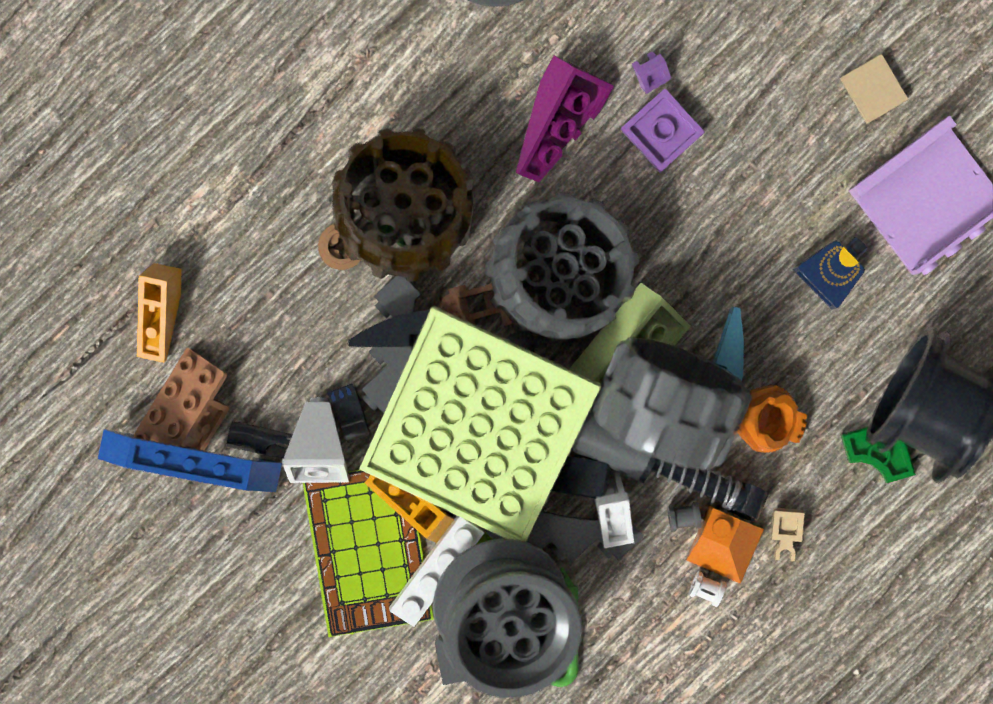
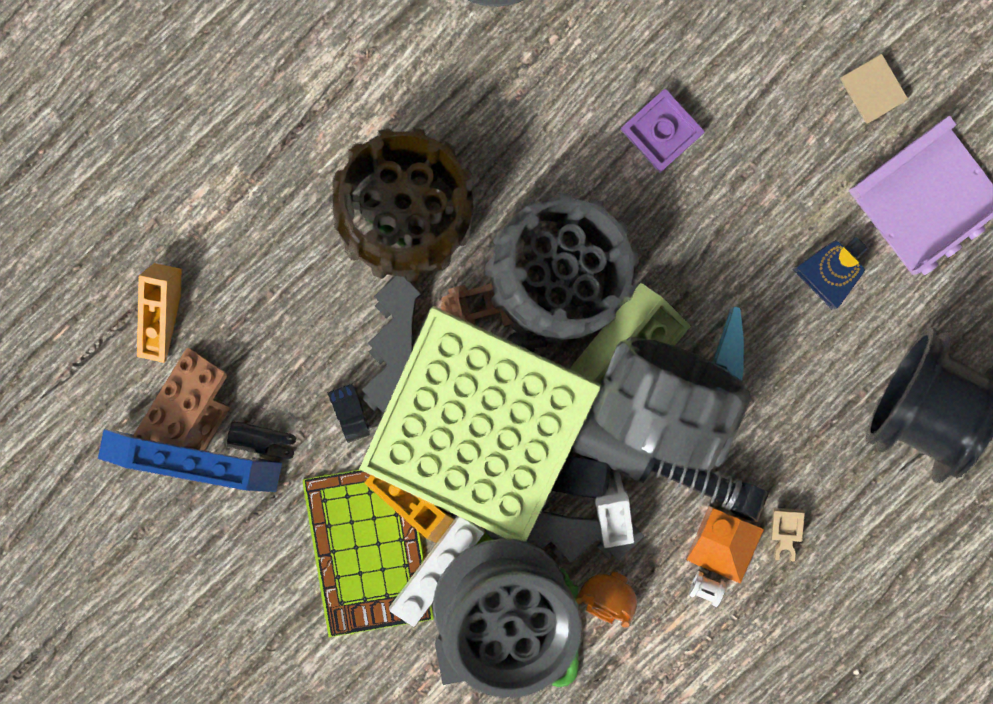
white slope [283,397,349,483] -> none
medium nougat gear [318,224,361,270] -> none
black slope [348,310,431,347] -> none
magenta wedge [516,55,614,182] -> none
medium lavender tile [632,52,671,94] -> none
dark grey bush [667,502,701,532] -> none
orange helmet [737,384,807,453] -> none
green tile [840,426,916,483] -> none
none -> orange cylinder [576,572,637,628]

